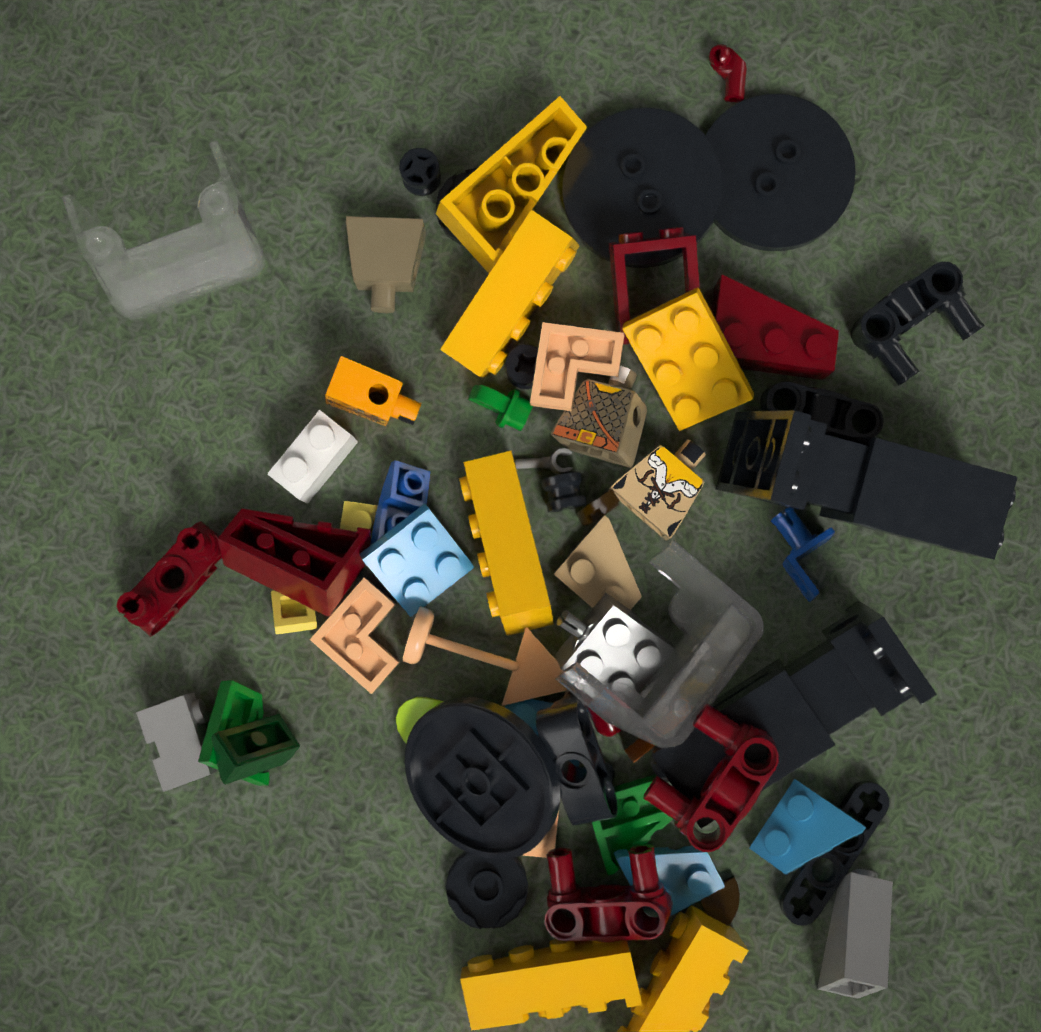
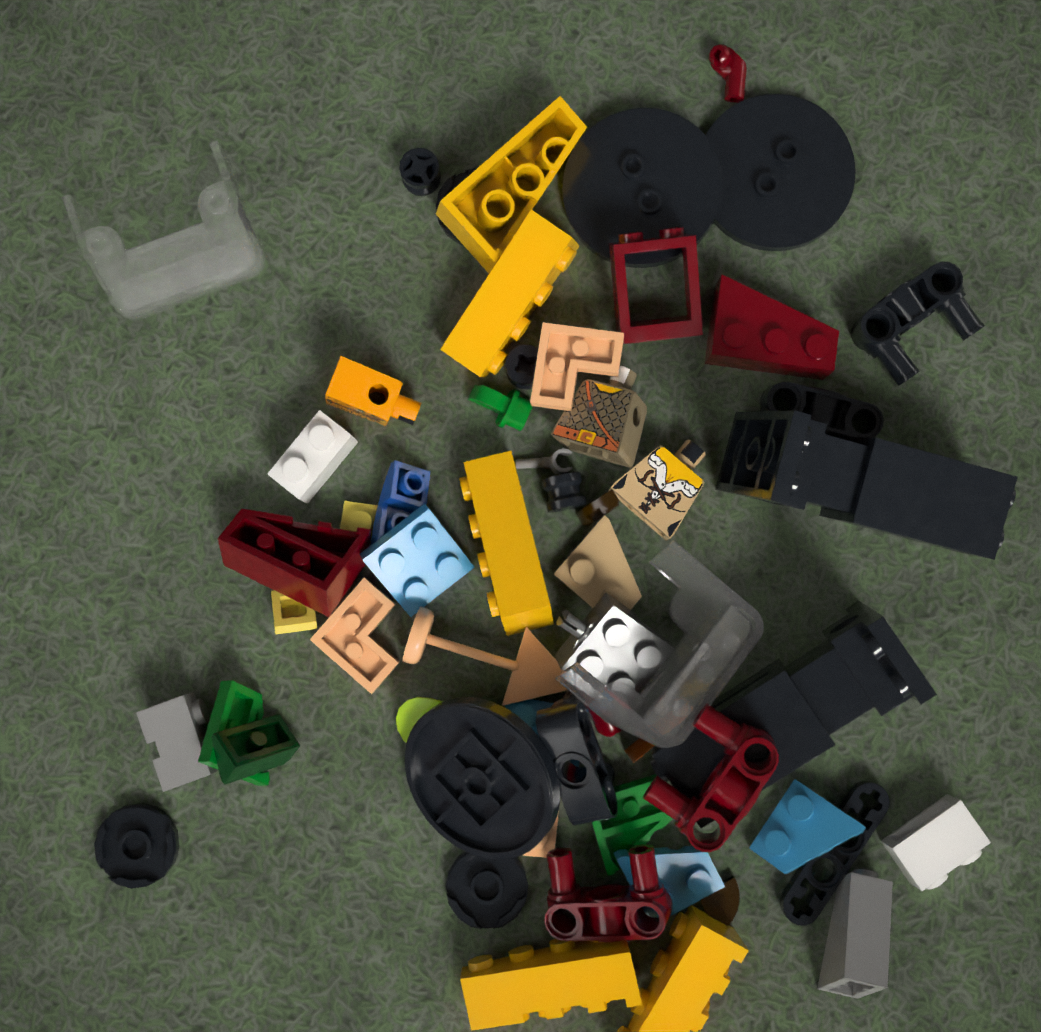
dark red piece [116,521,222,637] -> none
dark tan torso [346,216,426,313] -> none
yellow plate [622,287,754,431] -> none
blue bracket [771,507,835,602] -> none
none -> black tile [94,803,180,889]
none -> white piece [881,794,991,891]

